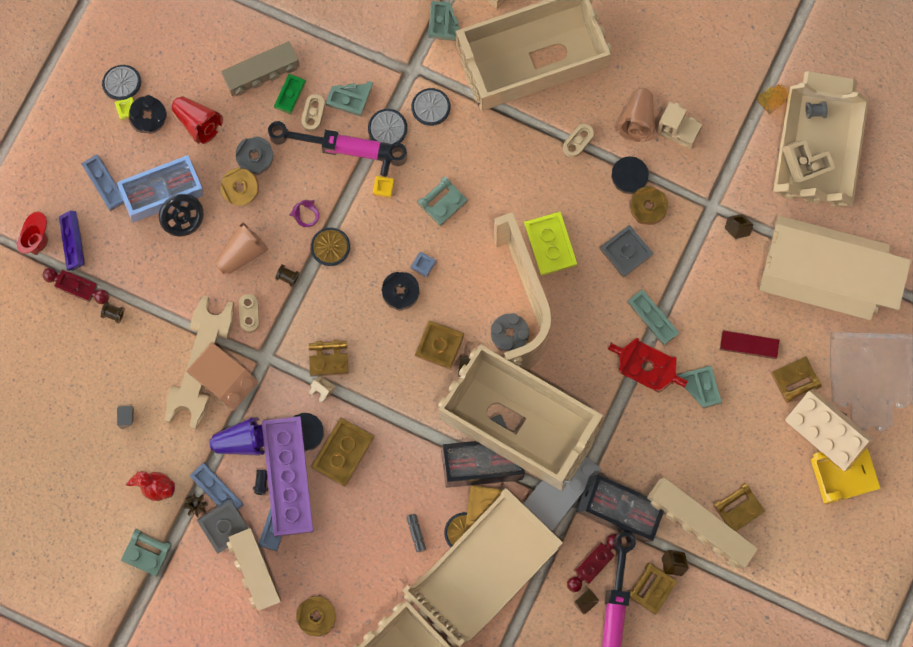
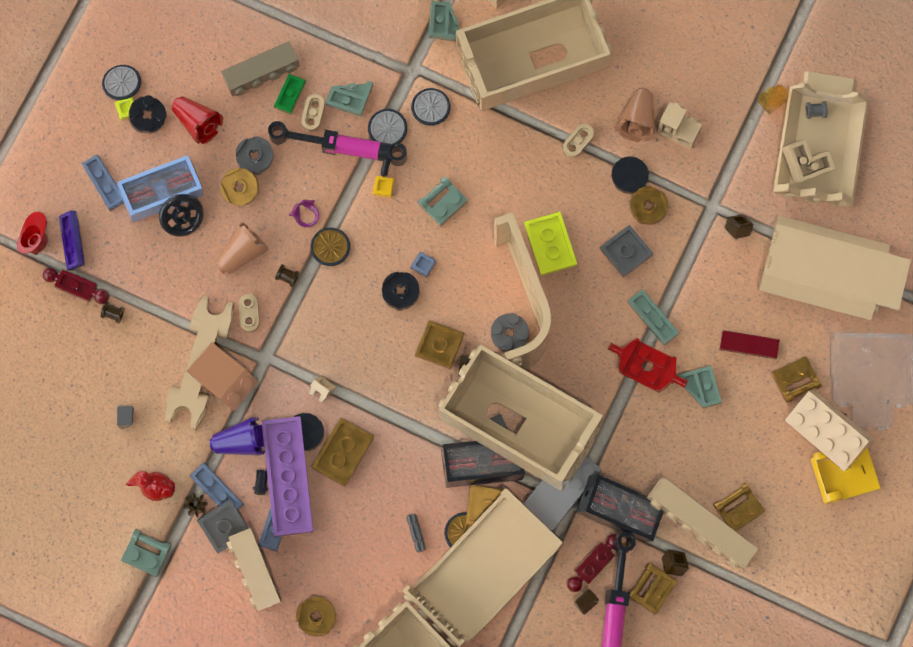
pearl gold plate [309,340,349,376] -> none

